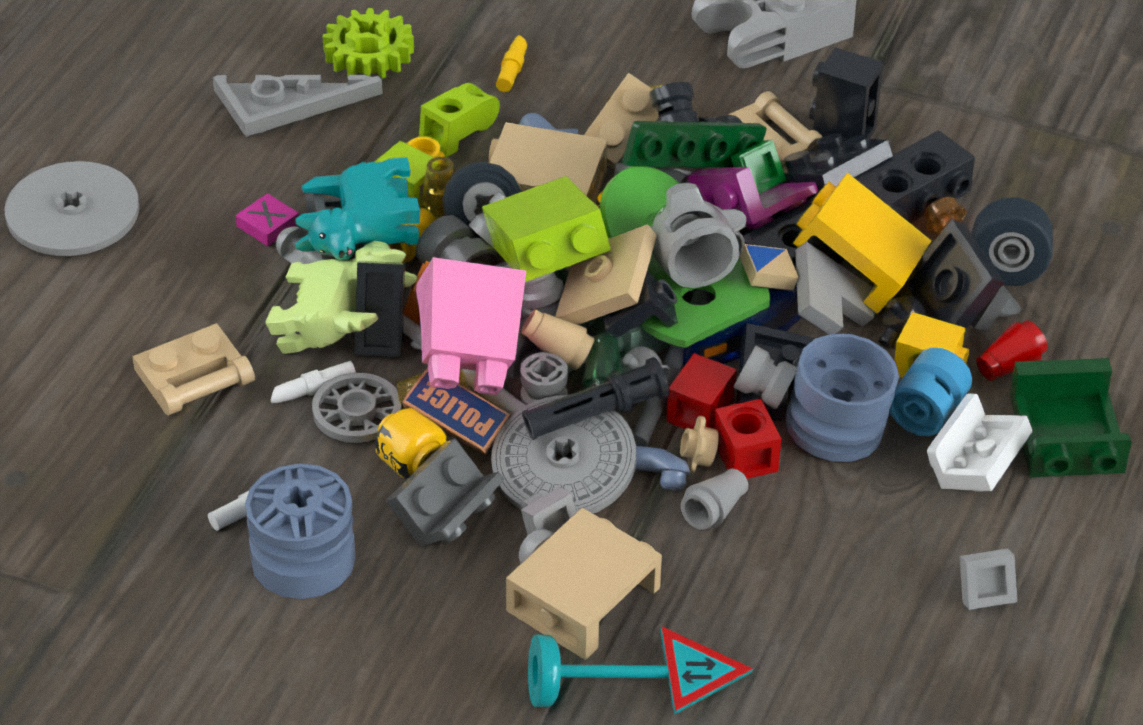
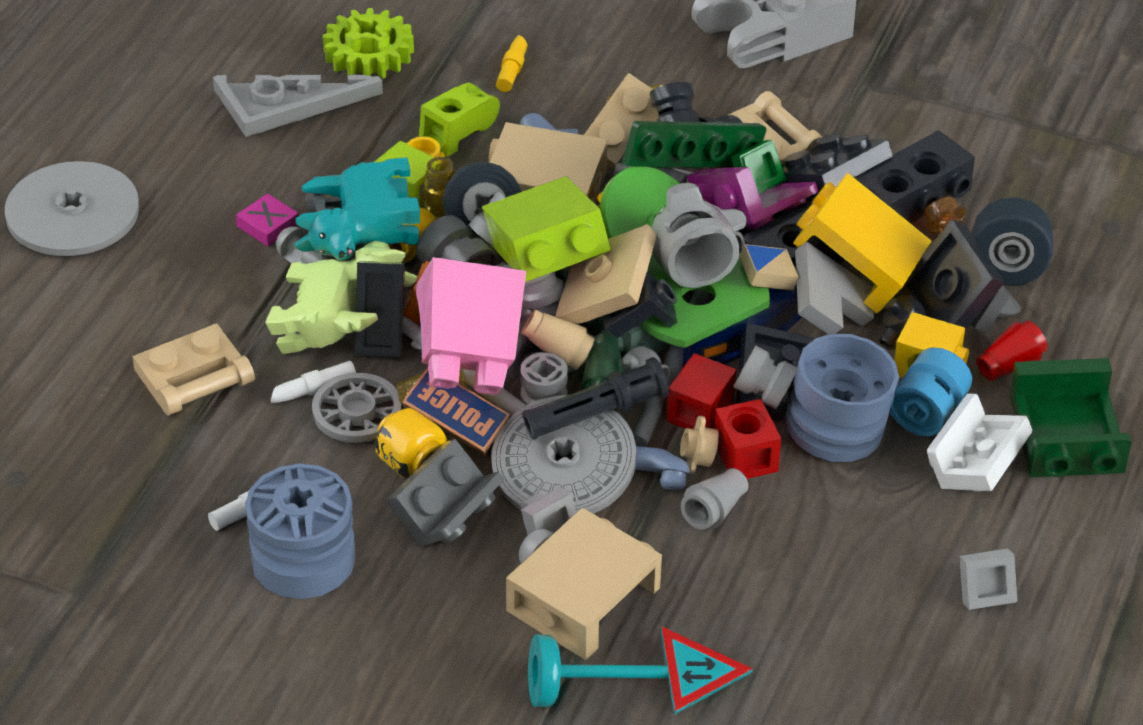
black brick [809,47,883,139] -> none

